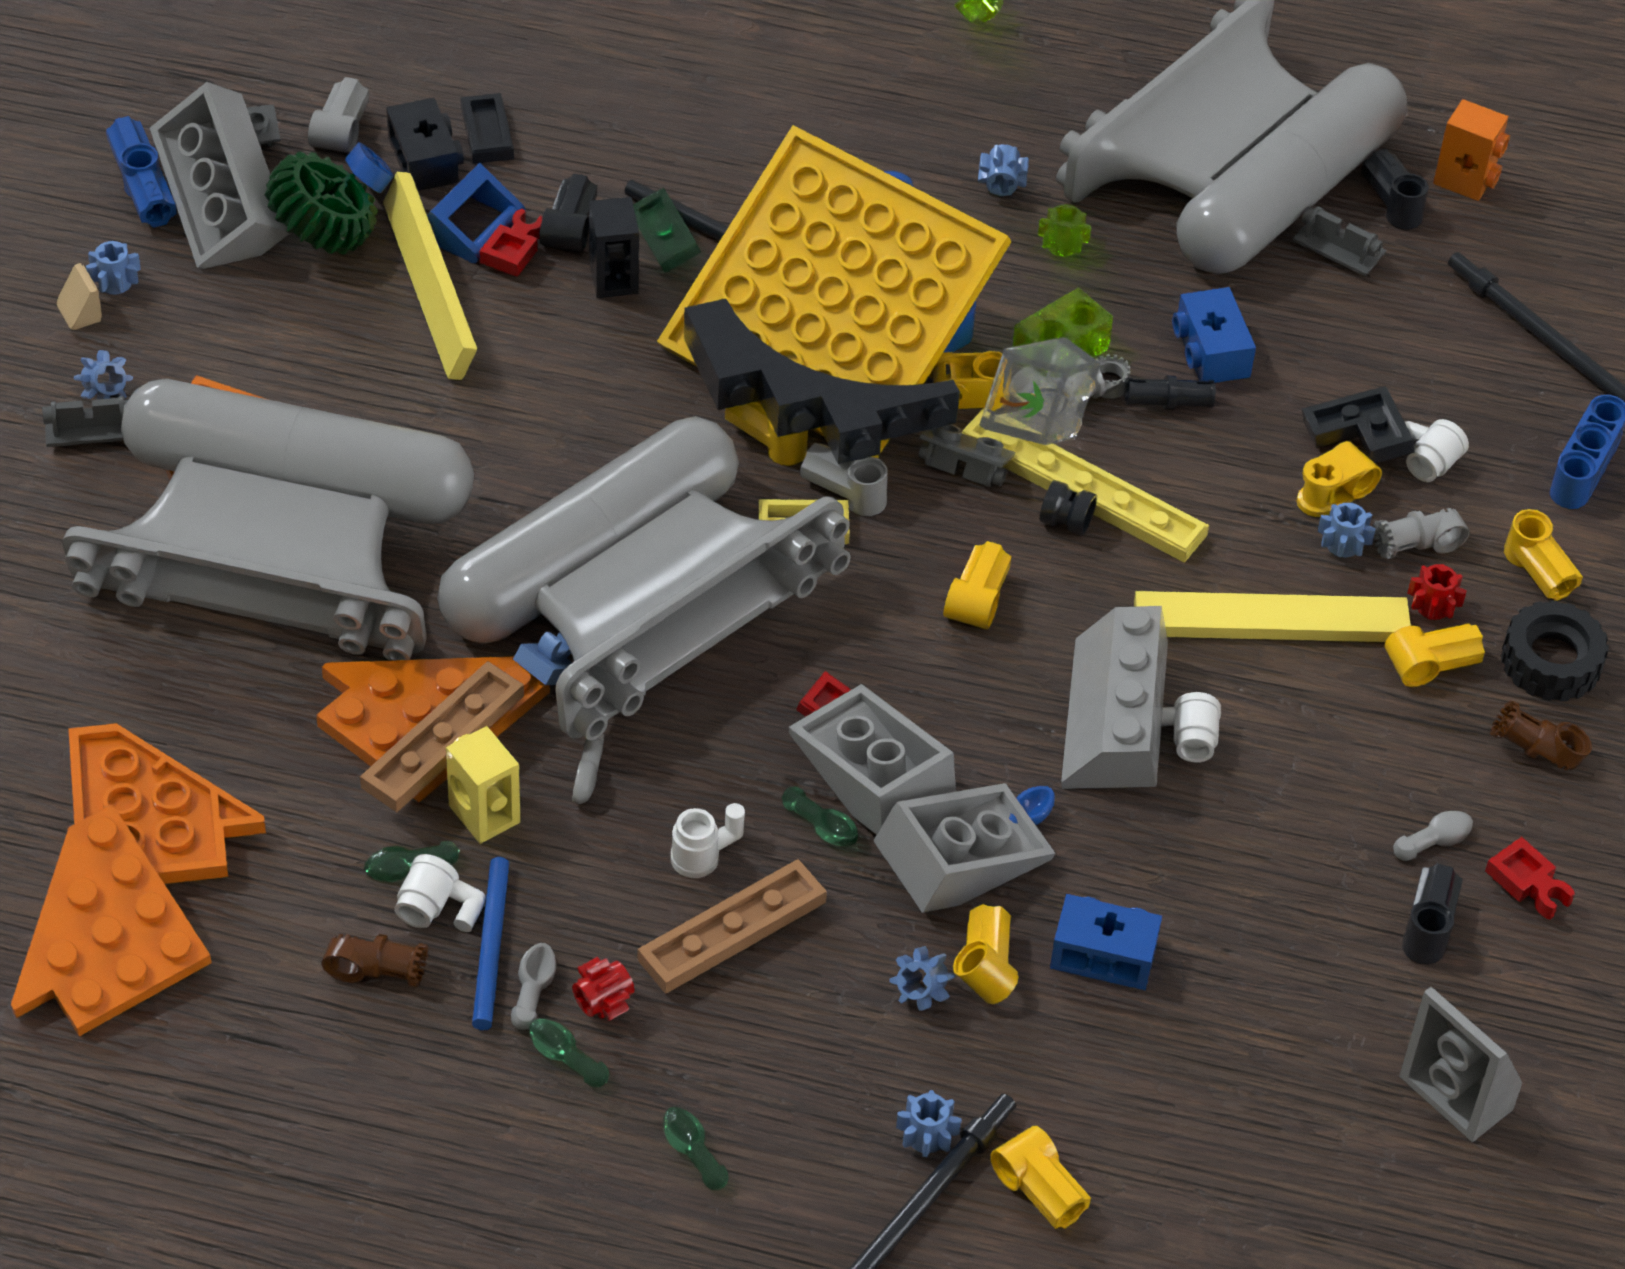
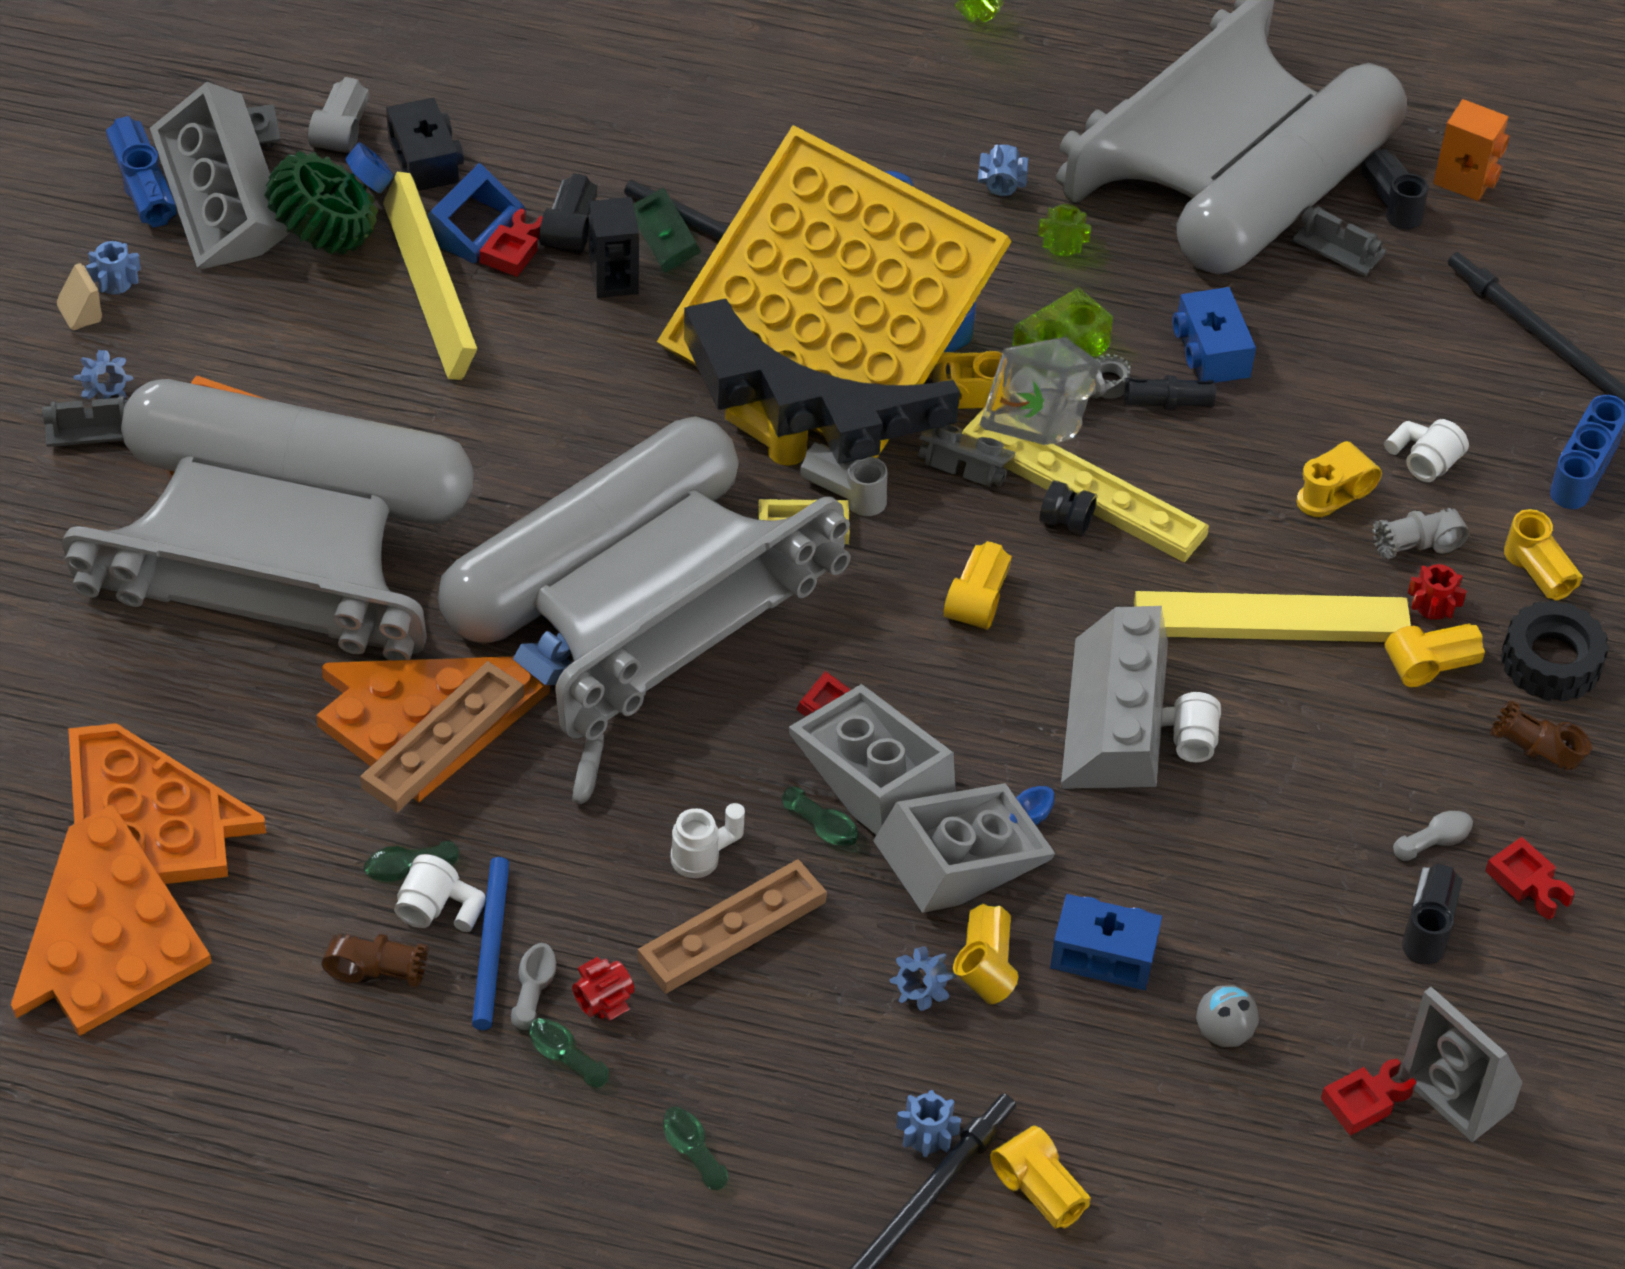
light yellow brick [446,726,521,844] -> none
black tile [460,93,514,164] -> none
black plate [1302,386,1415,463] -> none
medium blue gear [1318,503,1376,557] -> none
none -> light grey piece [1196,985,1260,1048]
none -> red plate [1320,1059,1417,1136]

